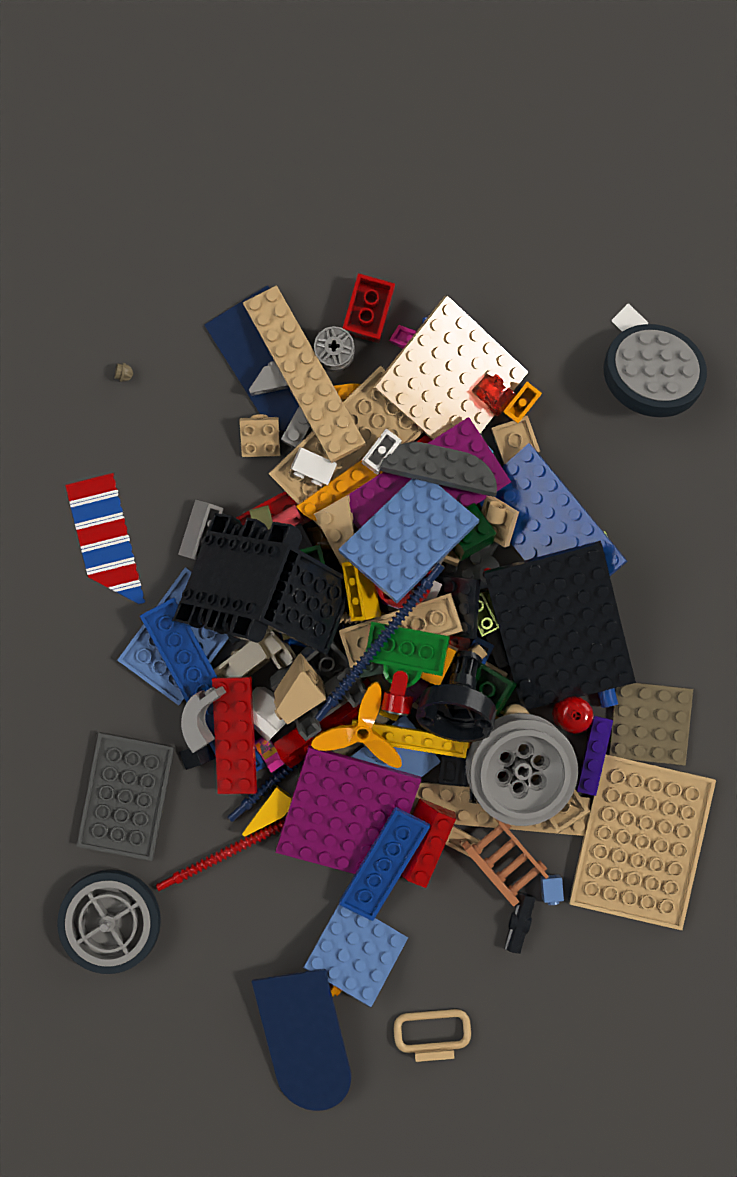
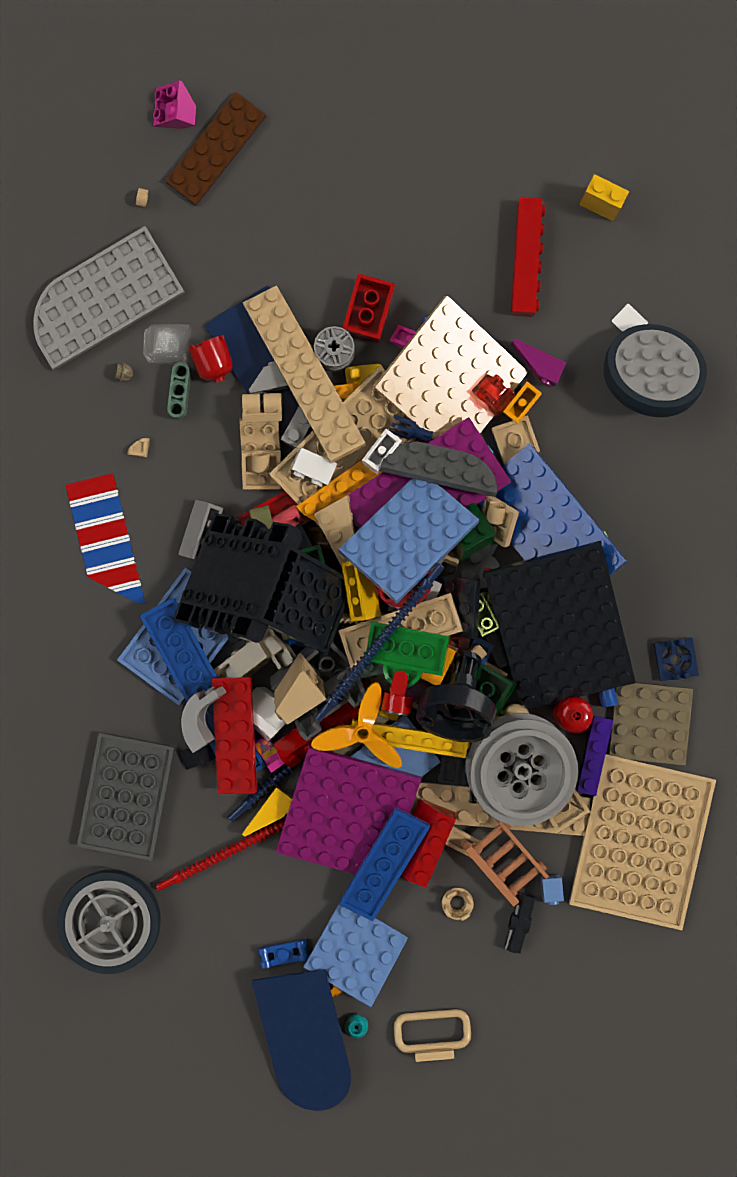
none -> light grey plate [33,226,185,370]
none -> tan tile [127,438,150,458]
none -> tan axle [136,188,148,207]
none -> clear slope [143,324,191,366]
none -> dark pink slope [153,80,196,129]
none -> reddish brown plate [166,92,266,206]
none -> sand green beam [167,362,192,420]
none -> red cylinder [187,335,233,383]
none -> tan plate [242,393,283,423]
none -> tan plate [242,450,281,489]
none -> blue plate [257,939,309,969]
none -> yellow piece [345,364,383,384]
none -> teal plate [345,1014,368,1039]
none -> dark blue arm [389,414,433,443]
none -> tan piece [442,887,474,921]
none -> red brick [511,197,545,317]
none -> magenta slope [511,338,566,387]
none -> yellow brick [579,174,629,221]
none -> dark blue piece [654,637,699,681]

